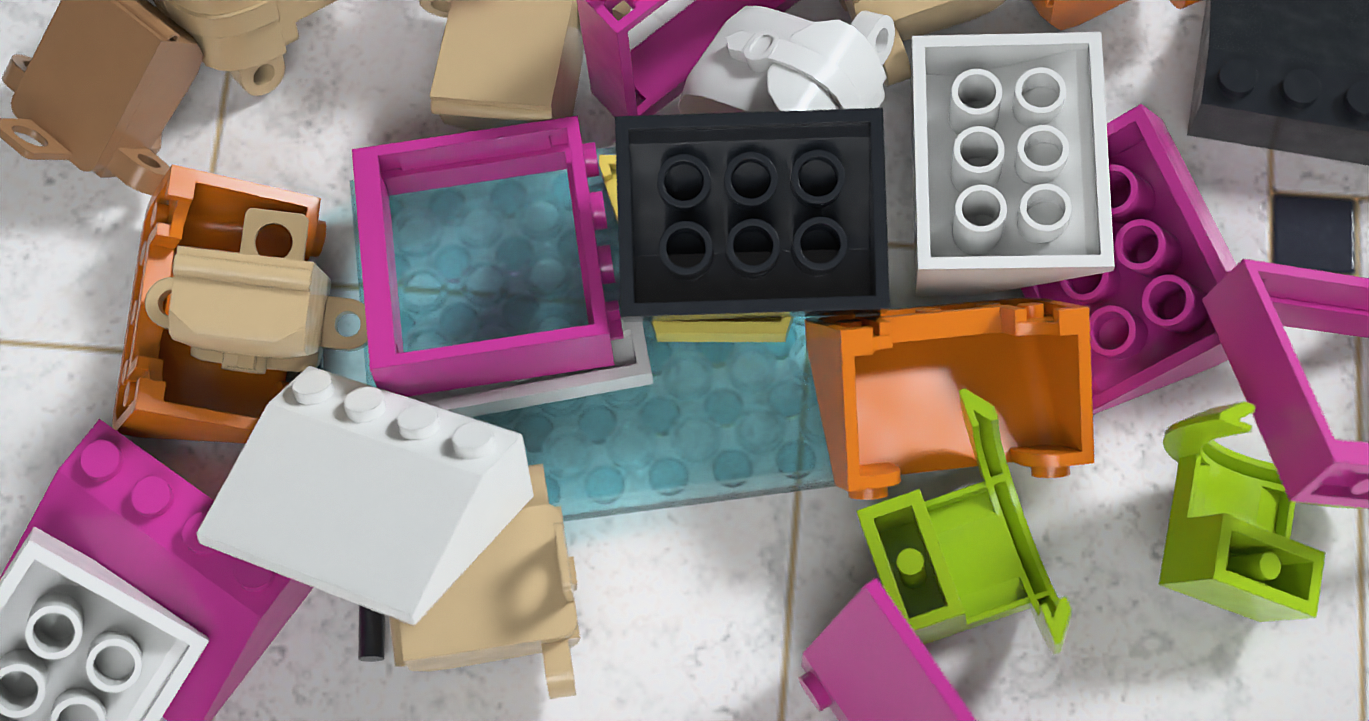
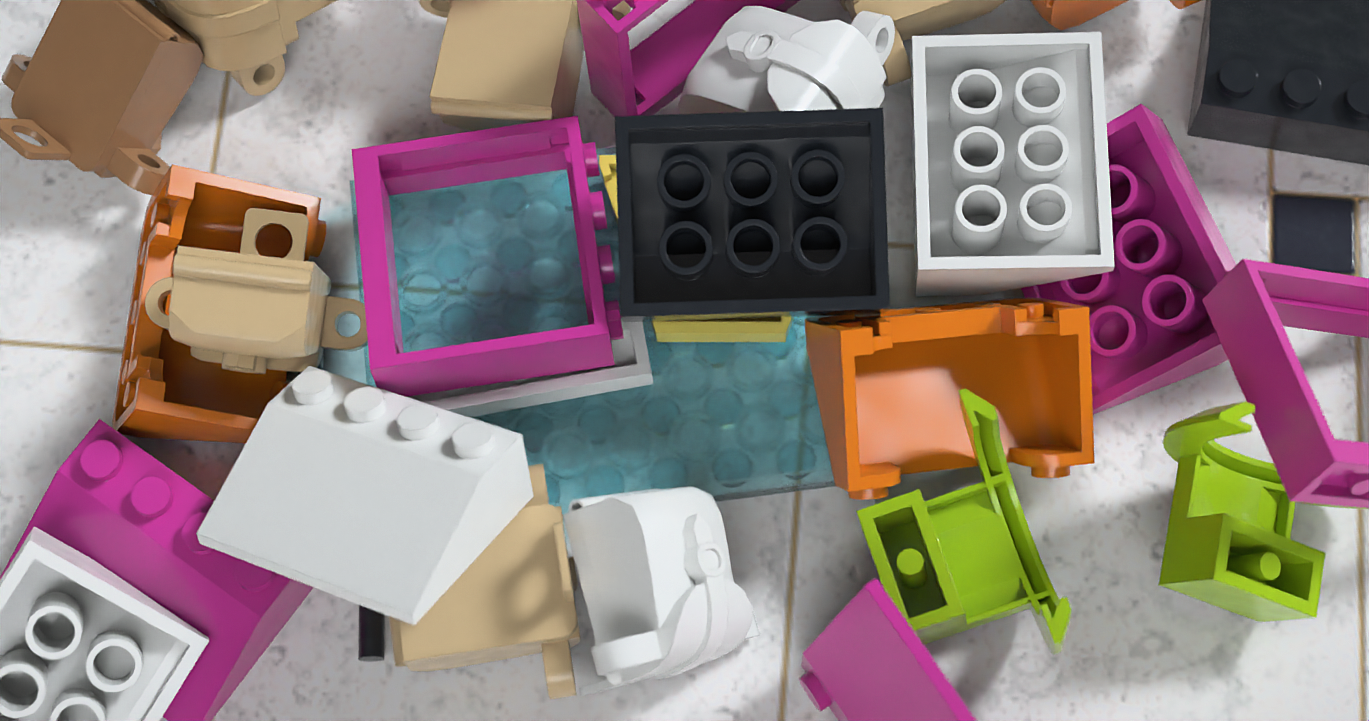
none -> white piece [562,487,760,696]

